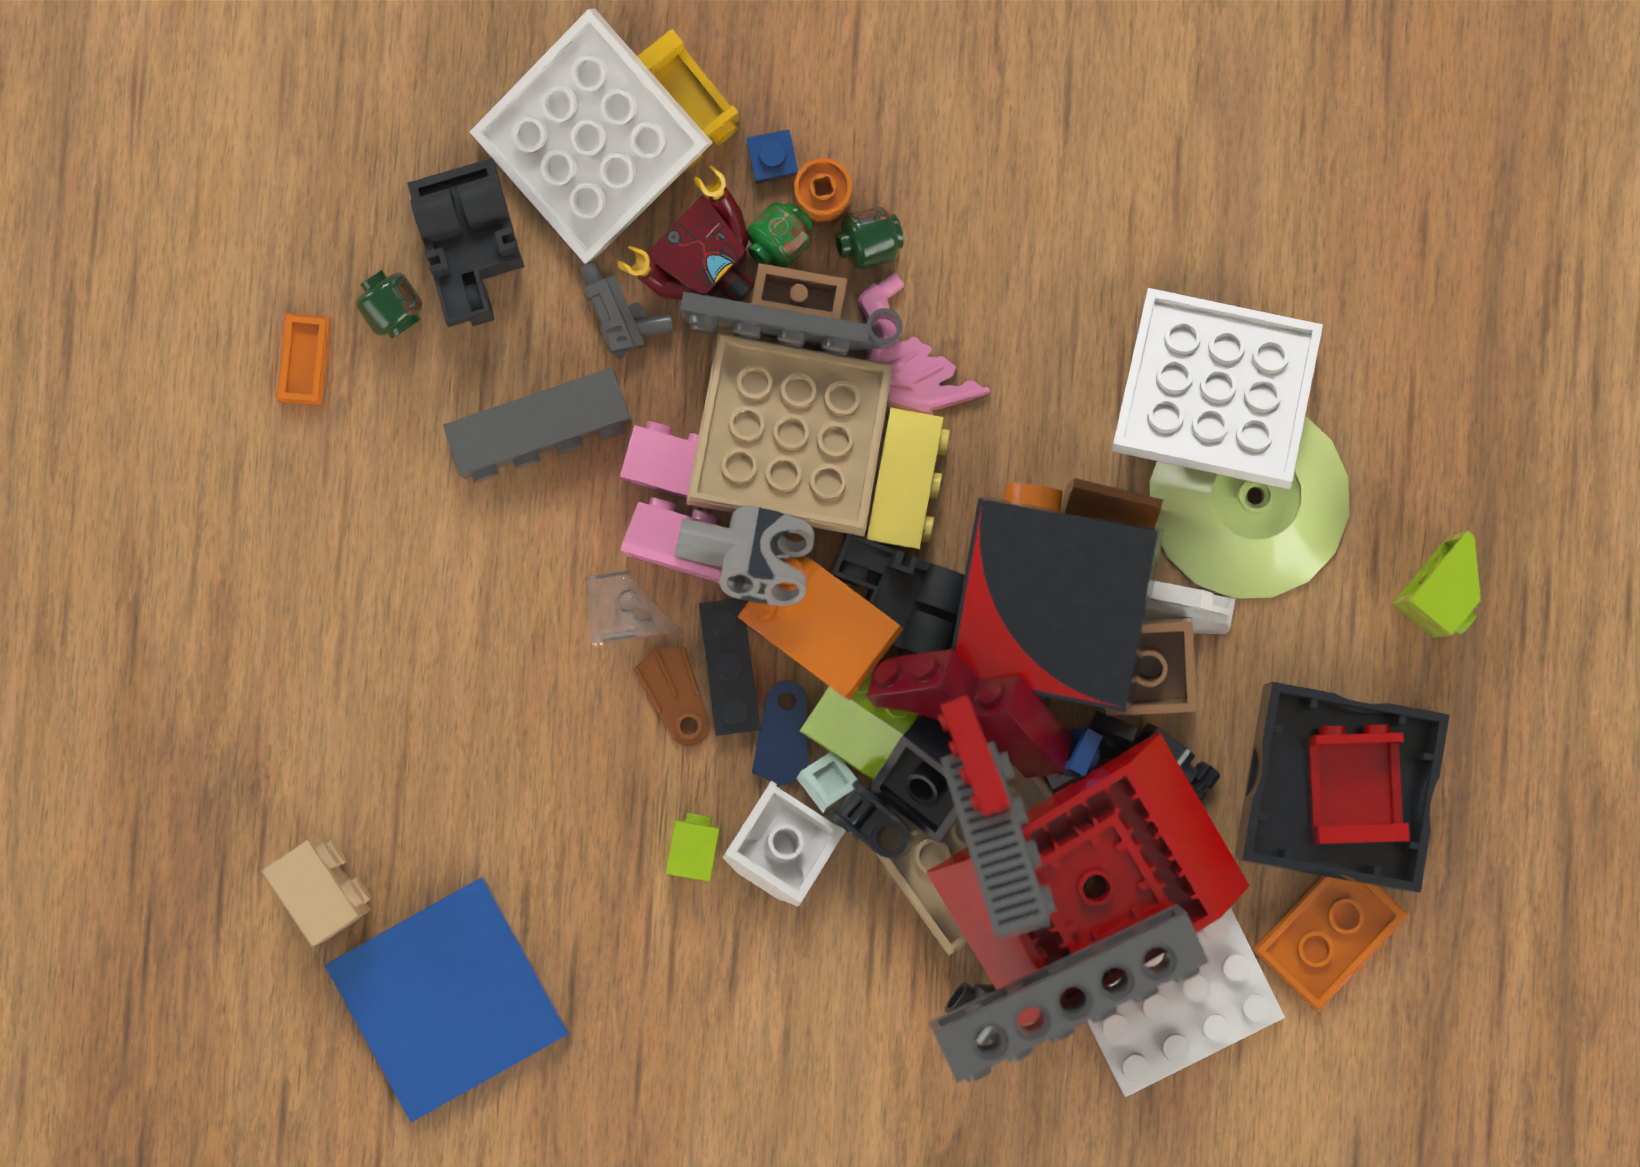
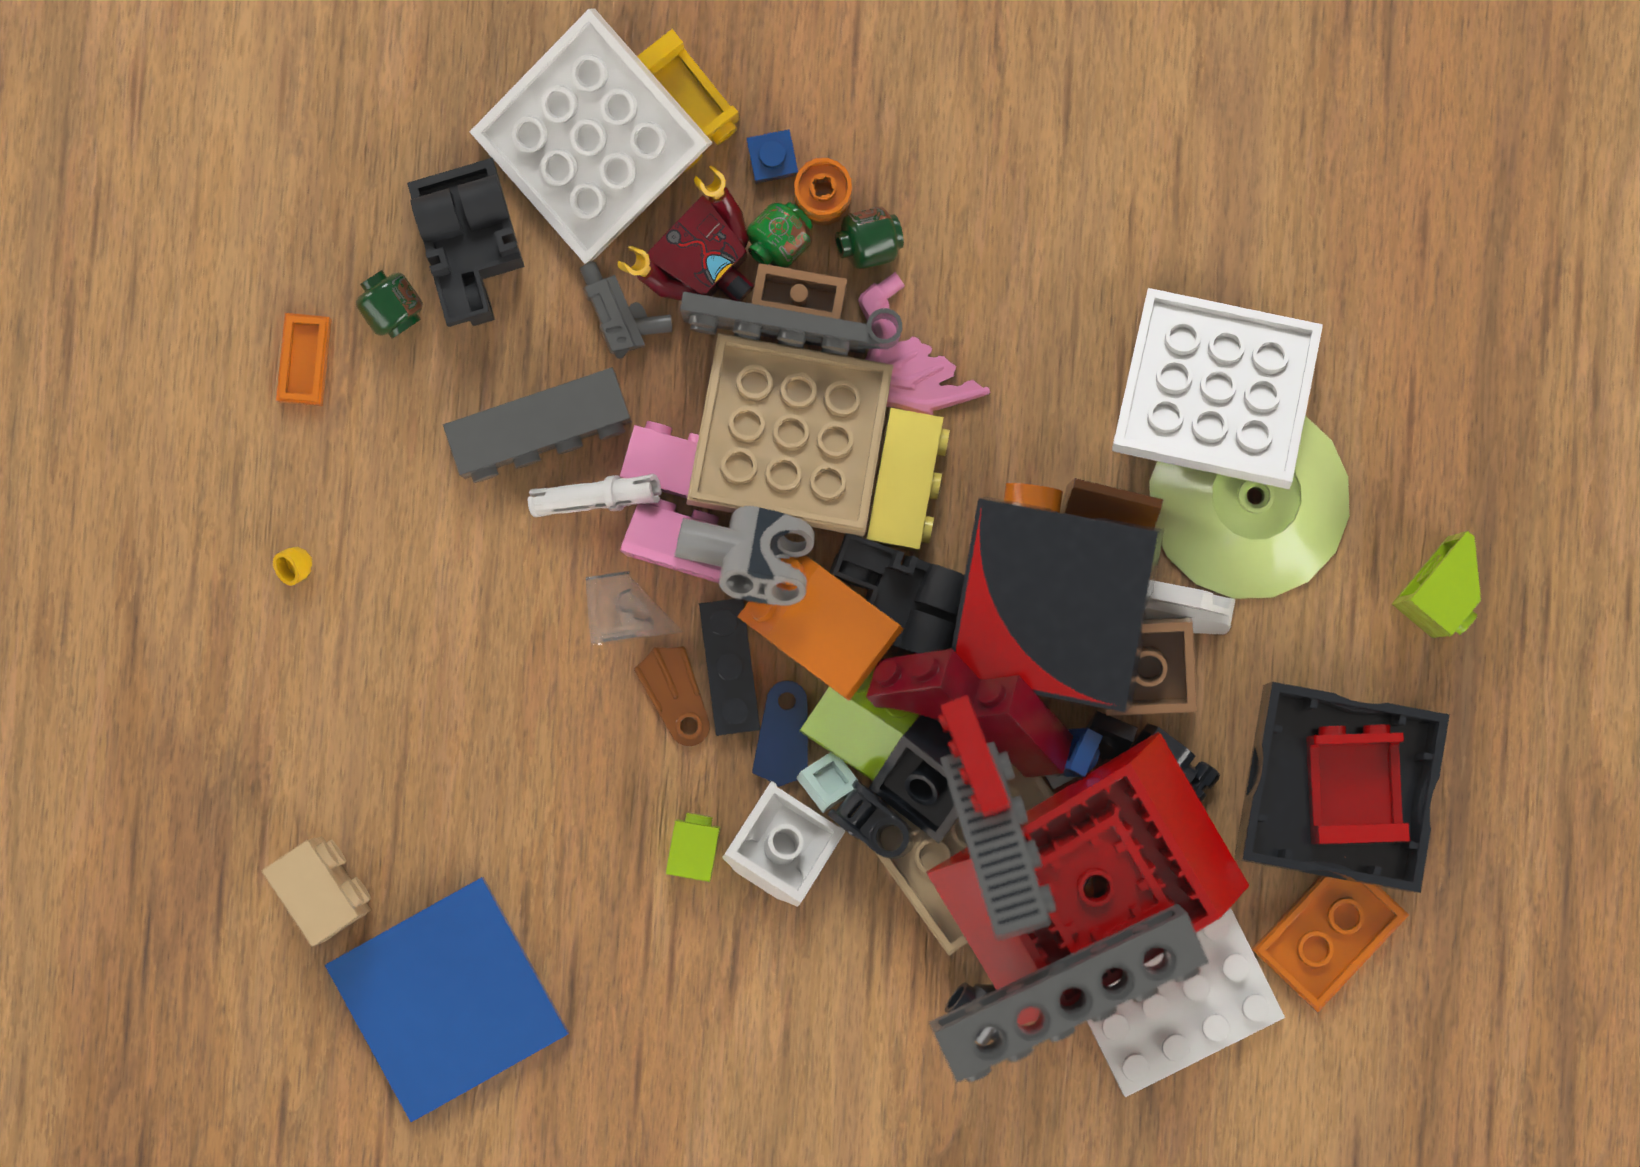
none -> yellow hinge [273,547,312,586]
none -> white pin [528,474,661,517]

